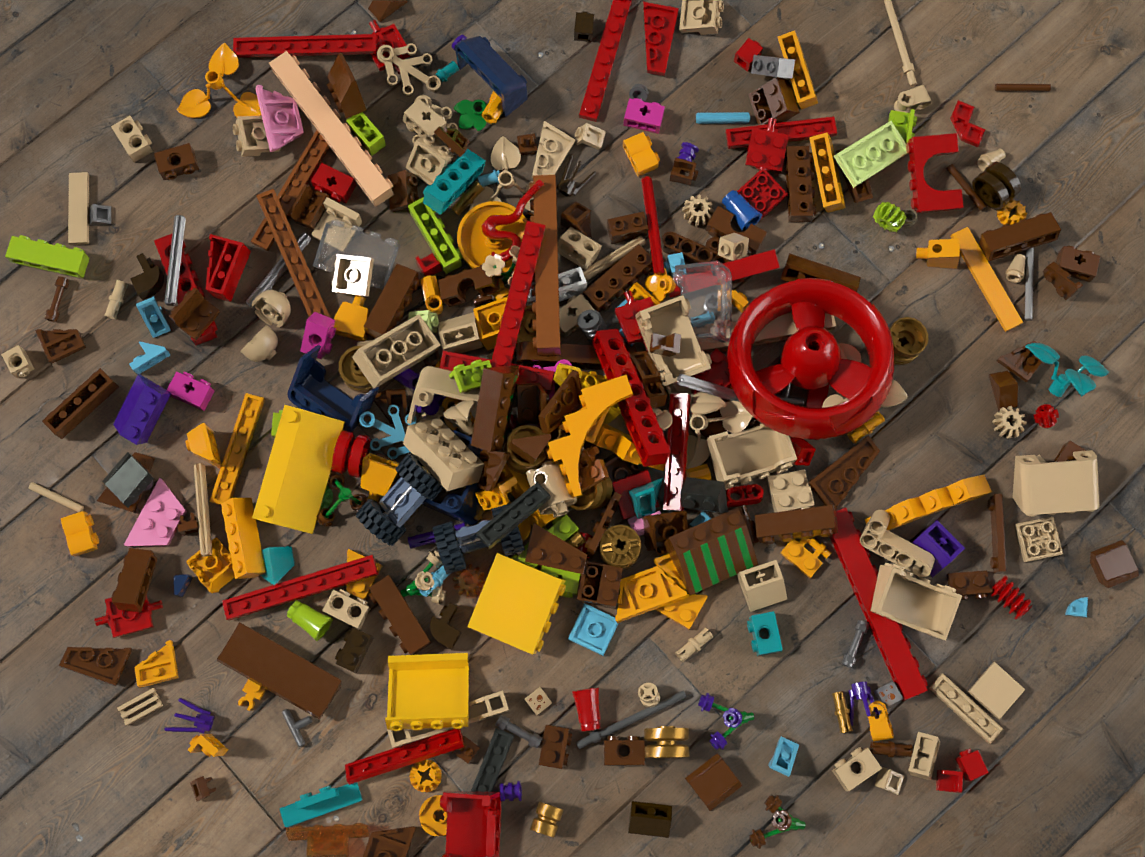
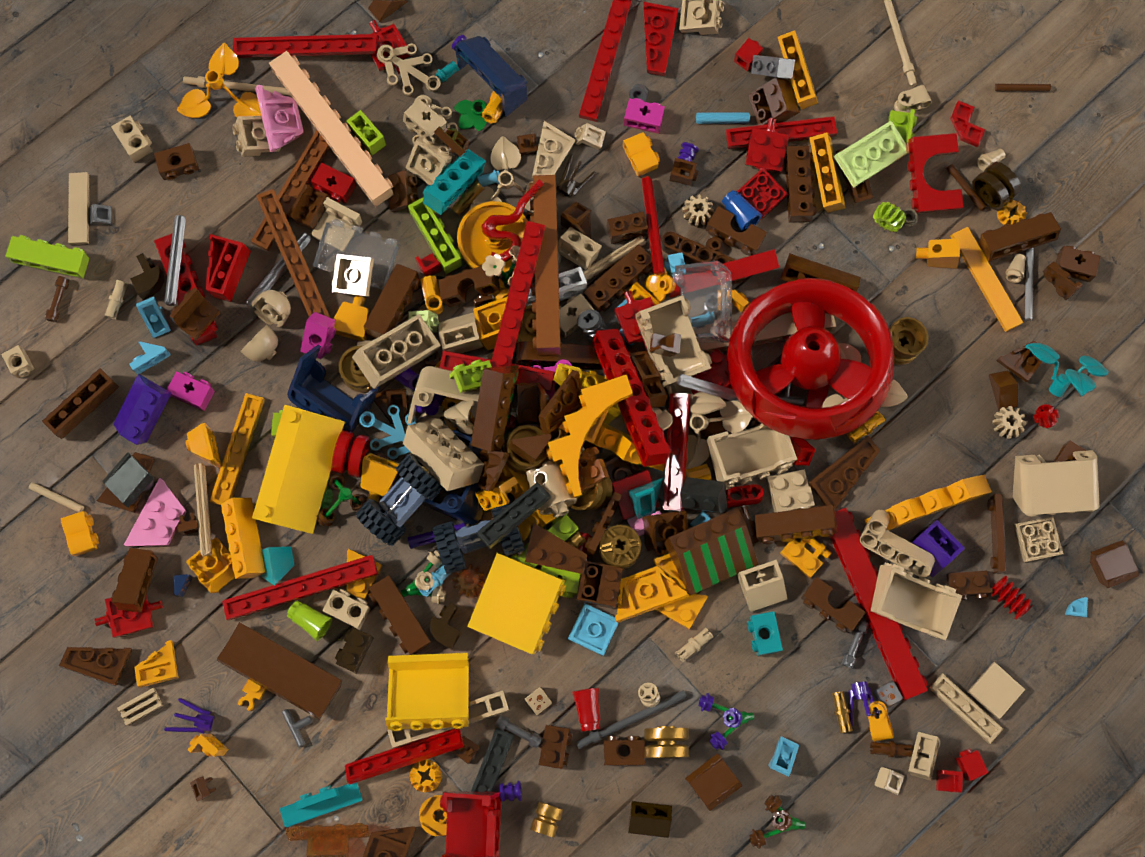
reddish brown wing [35,329,86,364] -> none
reddish brown slope [327,53,367,118] -> none
dark brown brick [574,11,594,42] -> none
tan brick [718,233,749,261] -> none
tan brick [832,747,882,791] -> none
none -> tan bar [183,76,291,96]
none -> reddish brown arch [801,577,865,633]

